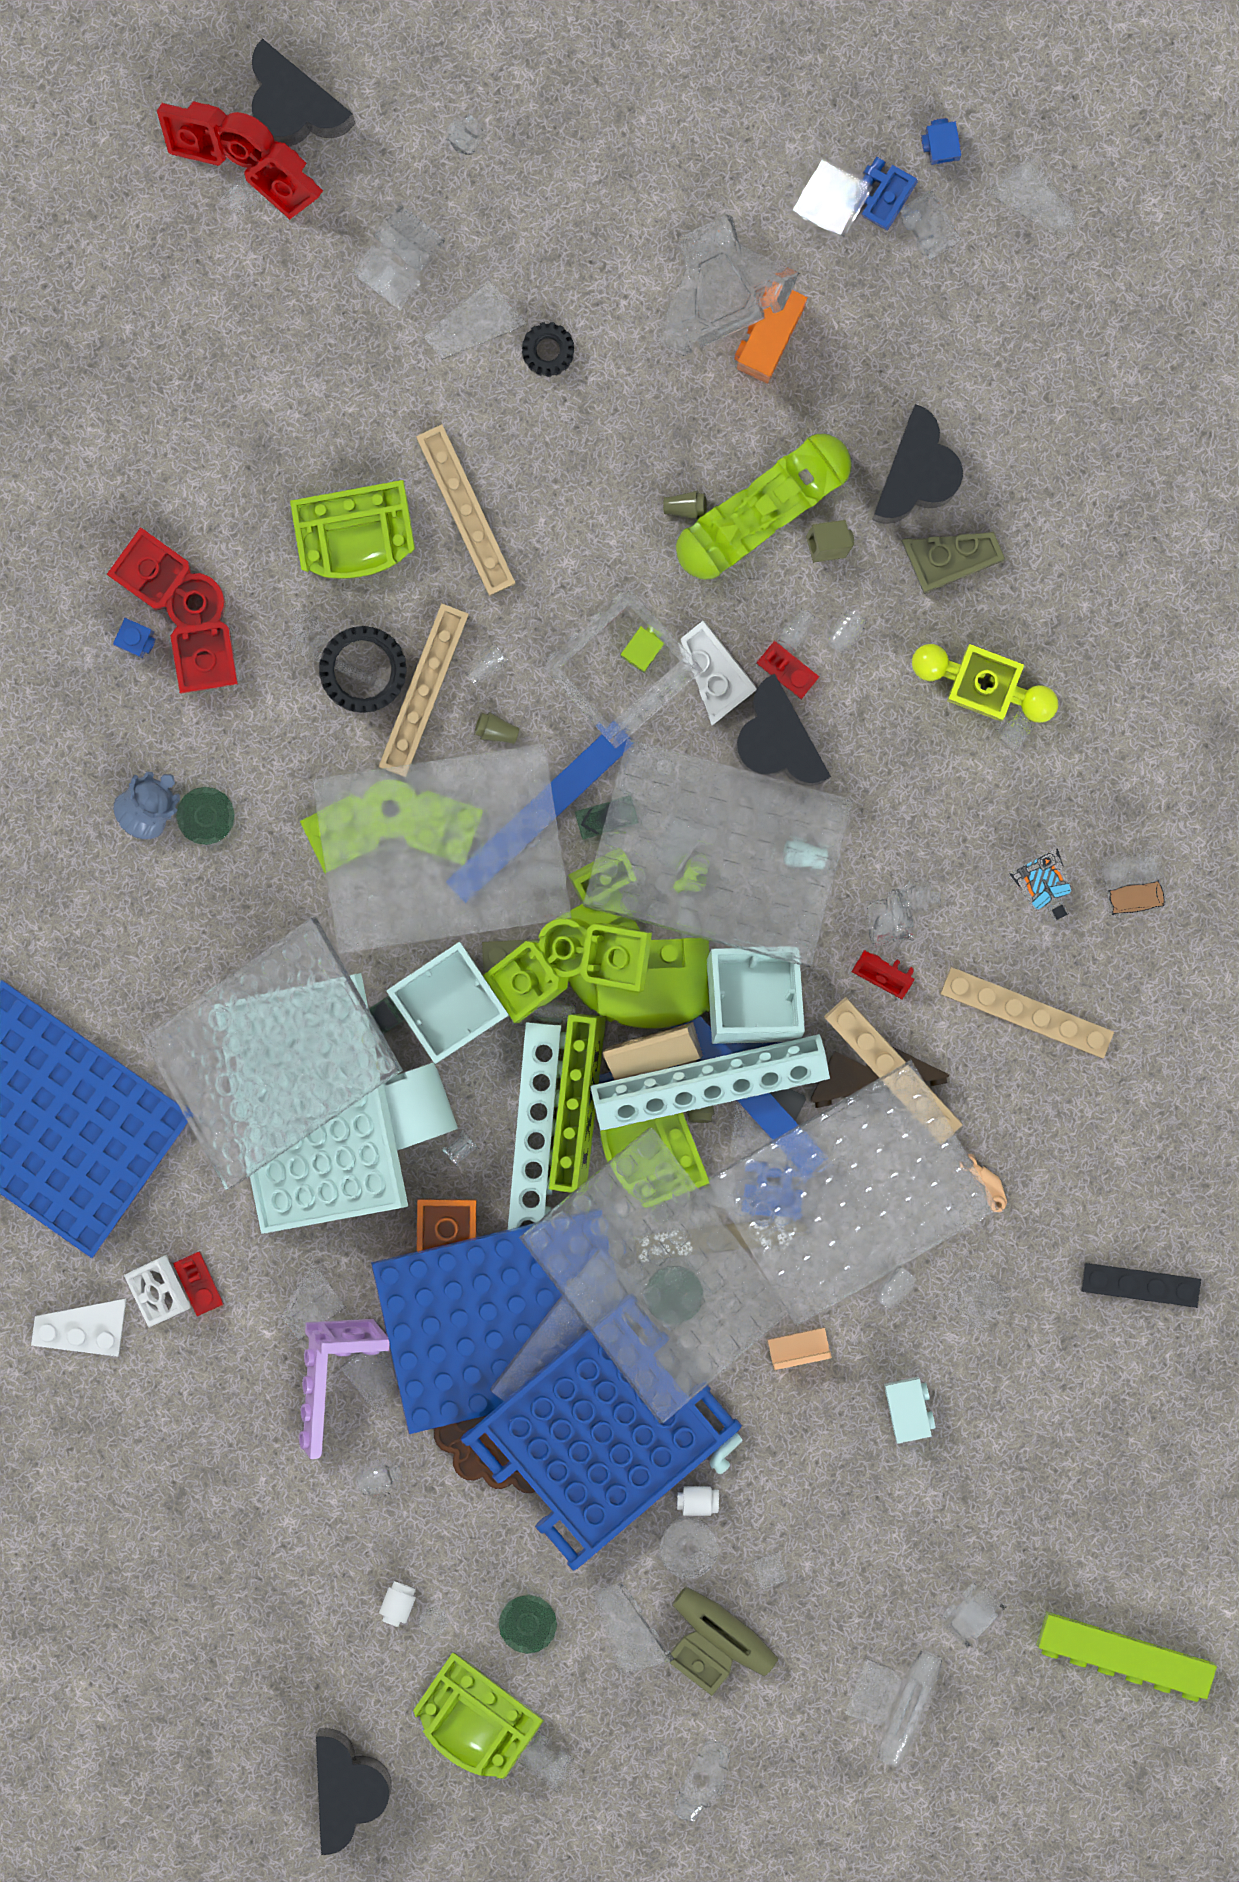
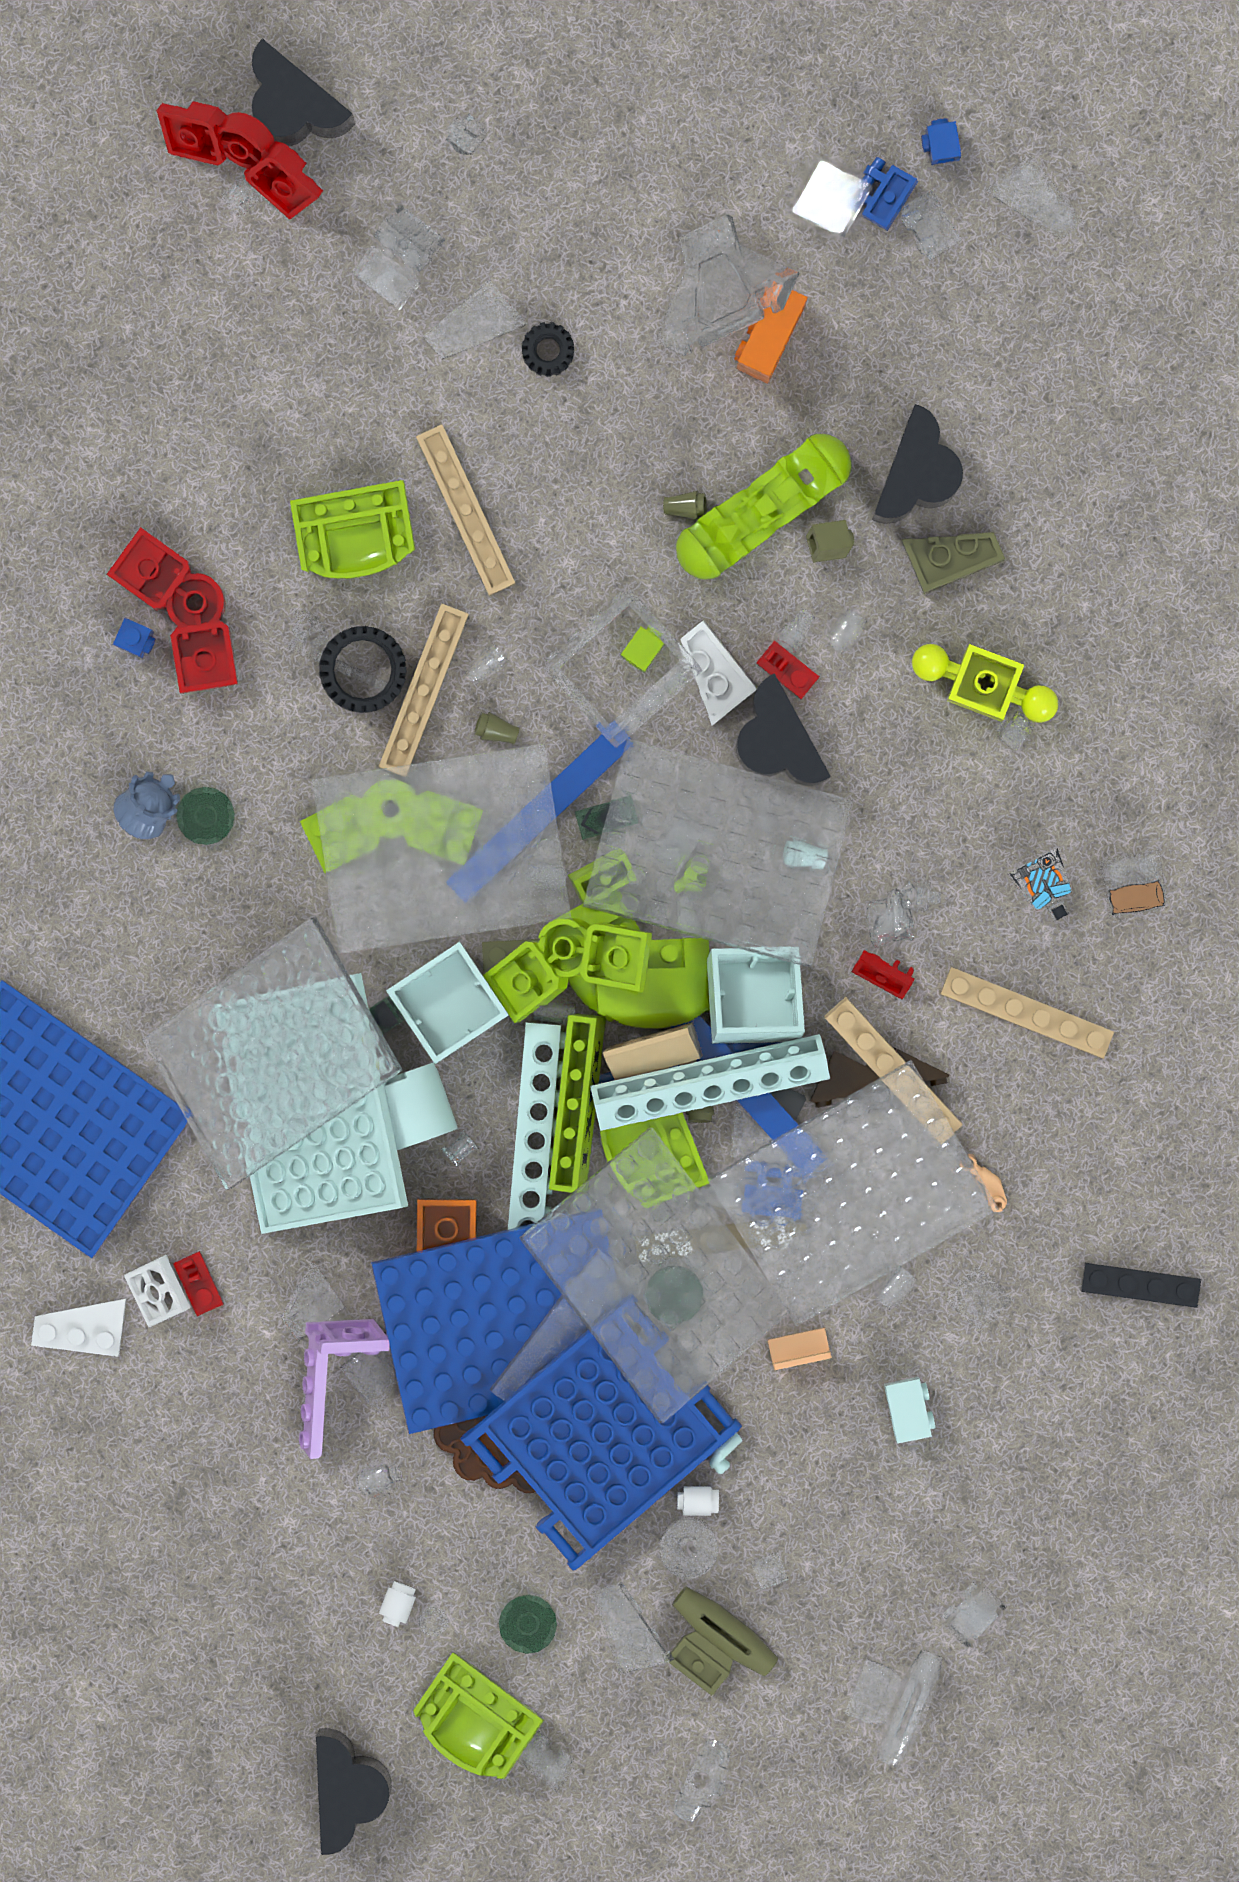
lime brick [1036,1611,1217,1702] -> none

